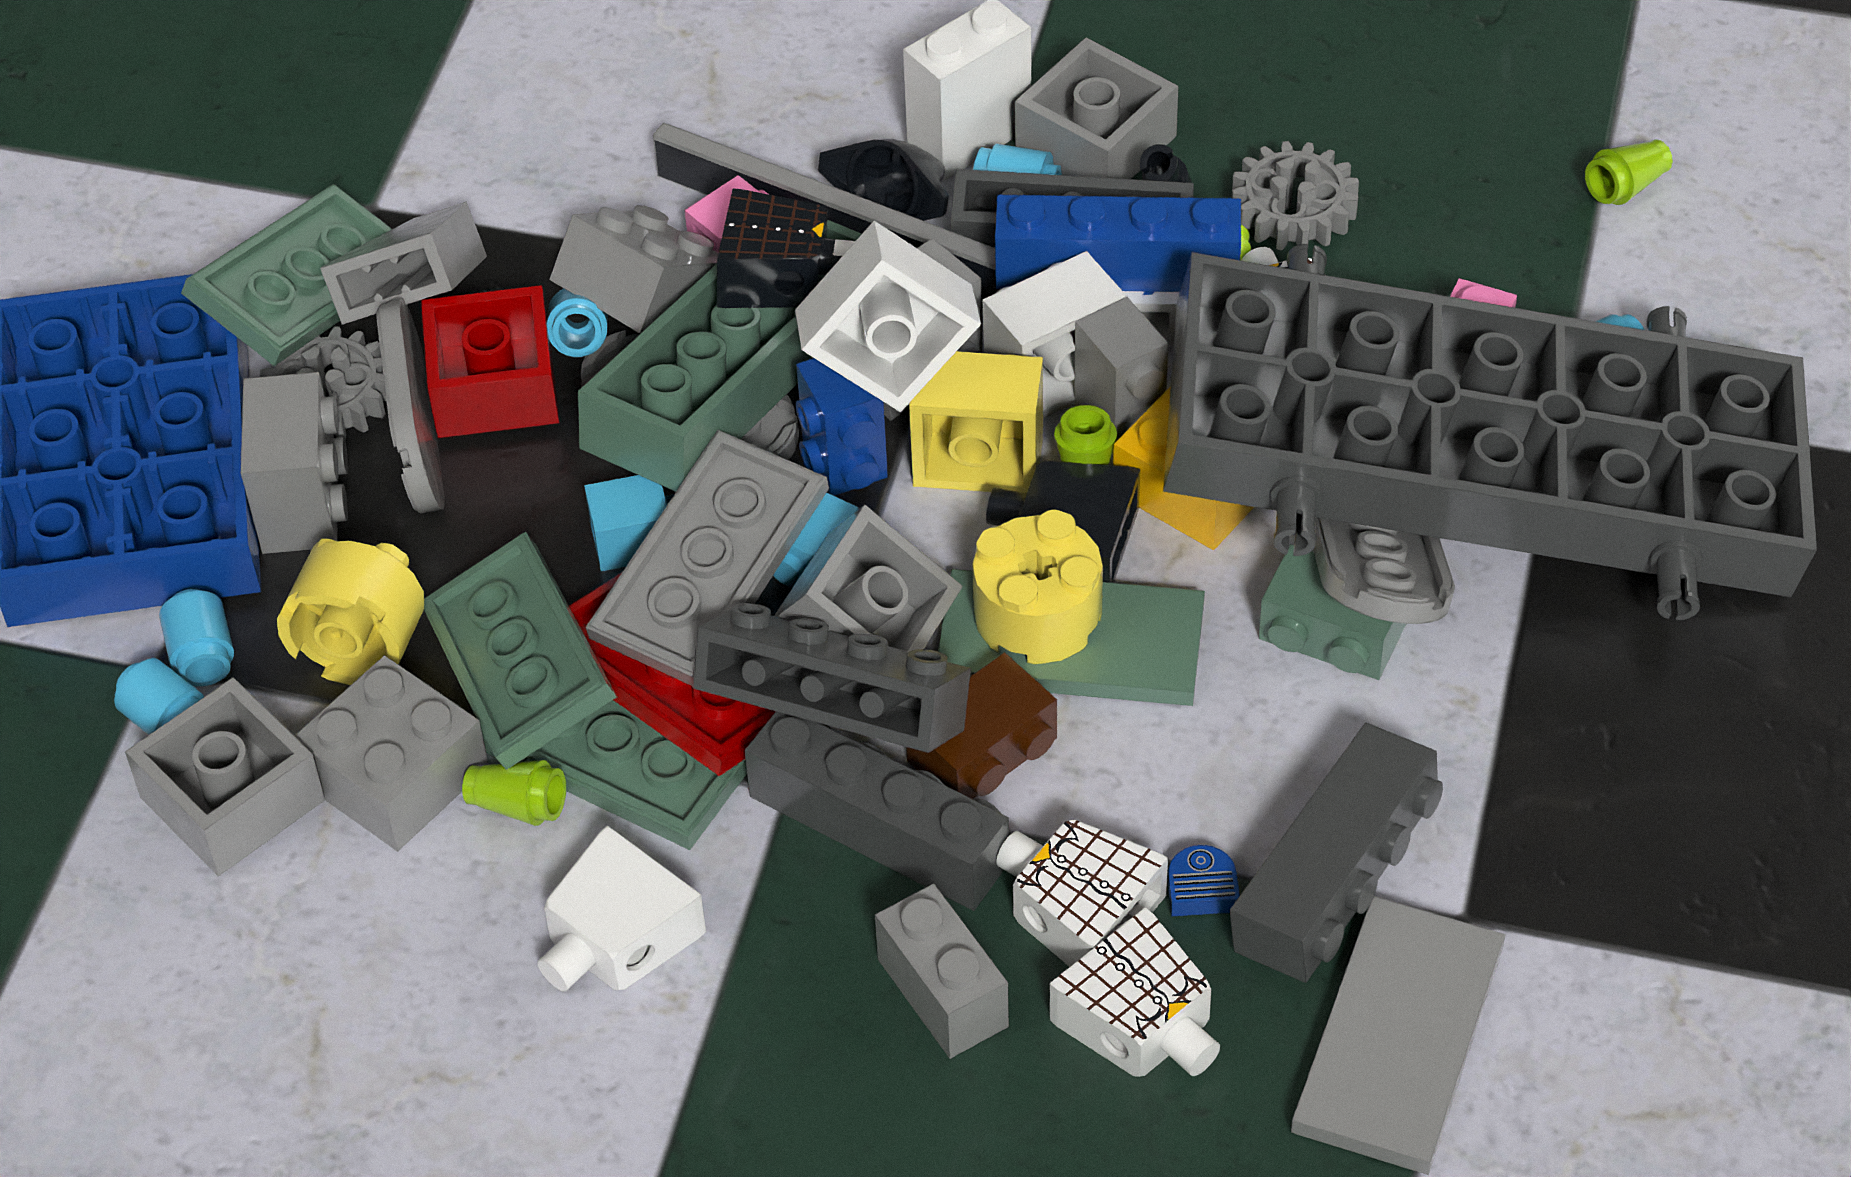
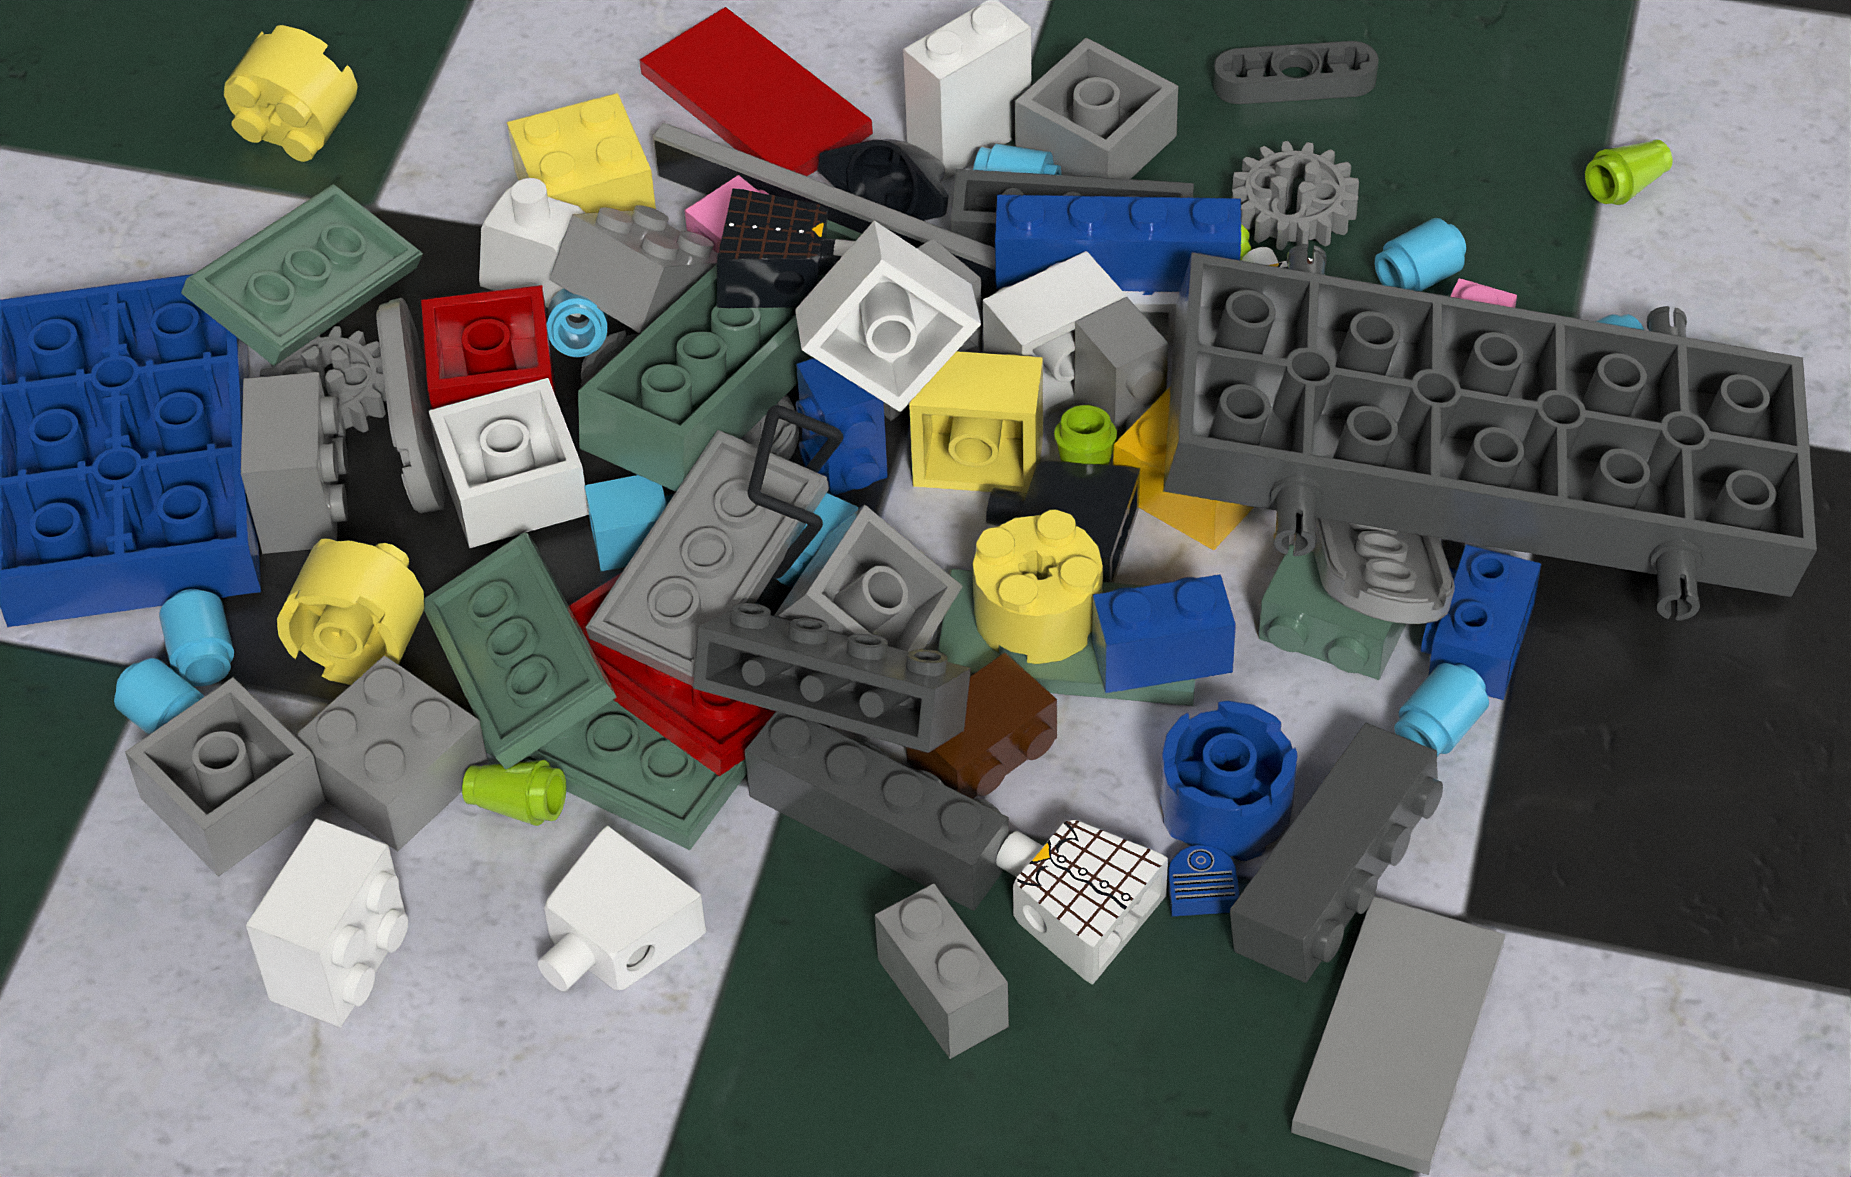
light grey slope [320,201,487,324] -> none
white torso [1050,907,1220,1077] -> none
black pin [1140,144,1192,183] -> none
none -> light yellow brick [224,25,358,162]
none -> white brick [246,819,408,1028]
none -> white brick [428,378,589,548]
none -> white torso [479,178,585,318]
none -> light yellow brick [507,93,656,213]
none -> red tile [640,7,873,177]
none -> black piece [748,405,843,579]
none -> blue brick [1092,574,1236,693]
none -> blue brick [1160,701,1298,862]
none -> dark grey beam [1213,41,1378,104]
none -> medium azure brick [1375,218,1466,292]
none -> medium azure brick [1394,663,1489,757]
none -> blue brick [1421,545,1541,700]

